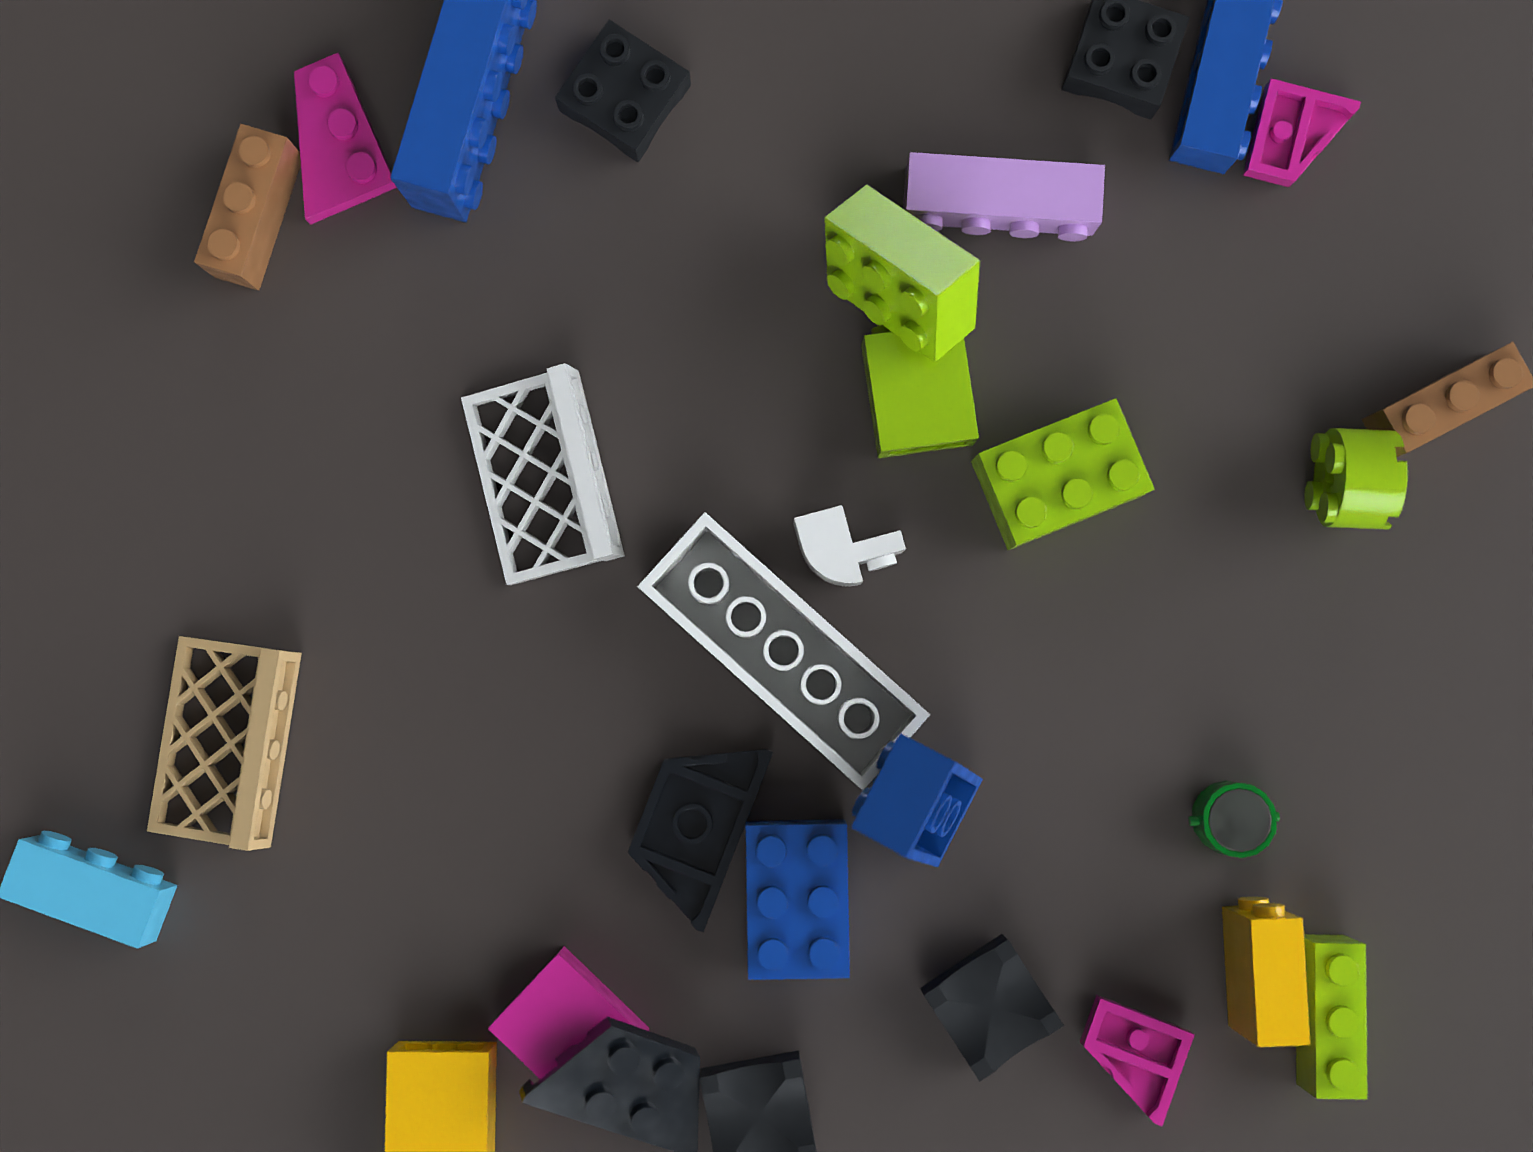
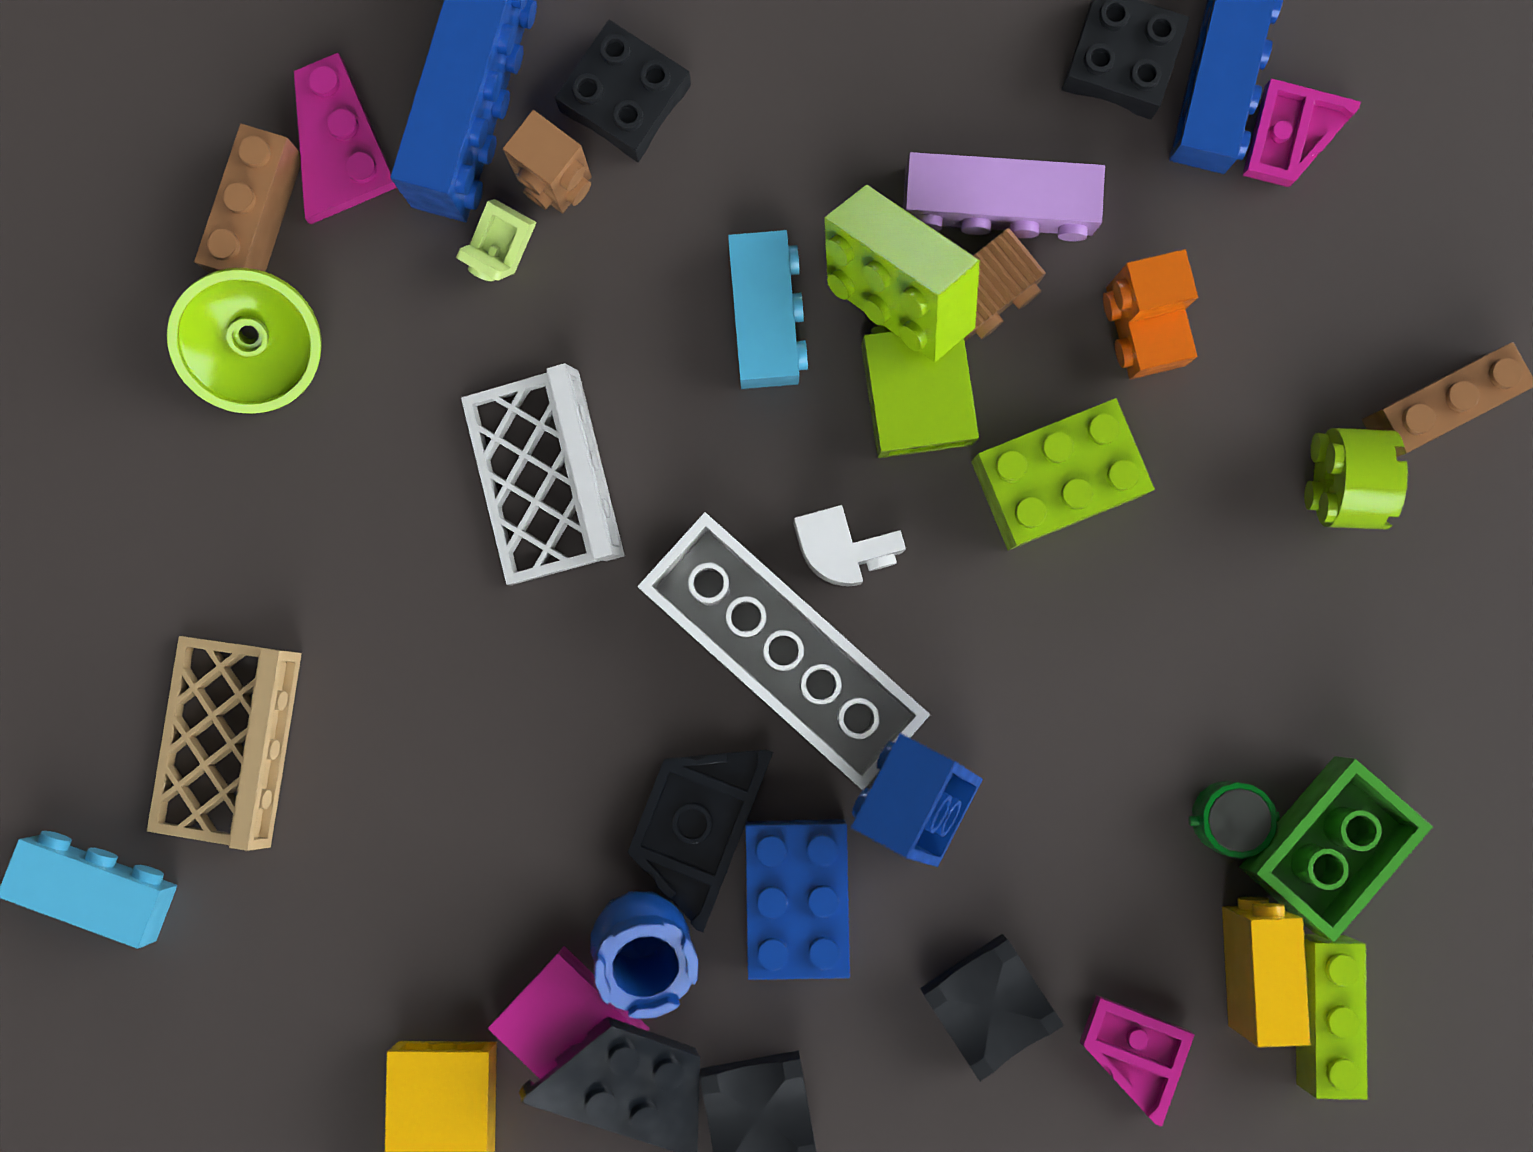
none -> lime dish [167,268,322,414]
none -> yellowish green bracket [456,199,537,281]
none -> medium nougat brick [503,110,592,214]
none -> blue tile [590,891,698,1019]
none -> medium azure brick [728,230,808,389]
none -> medium nougat brick [964,228,1046,341]
none -> orange brick [1103,249,1198,380]
none -> bright green brick [1239,756,1433,942]

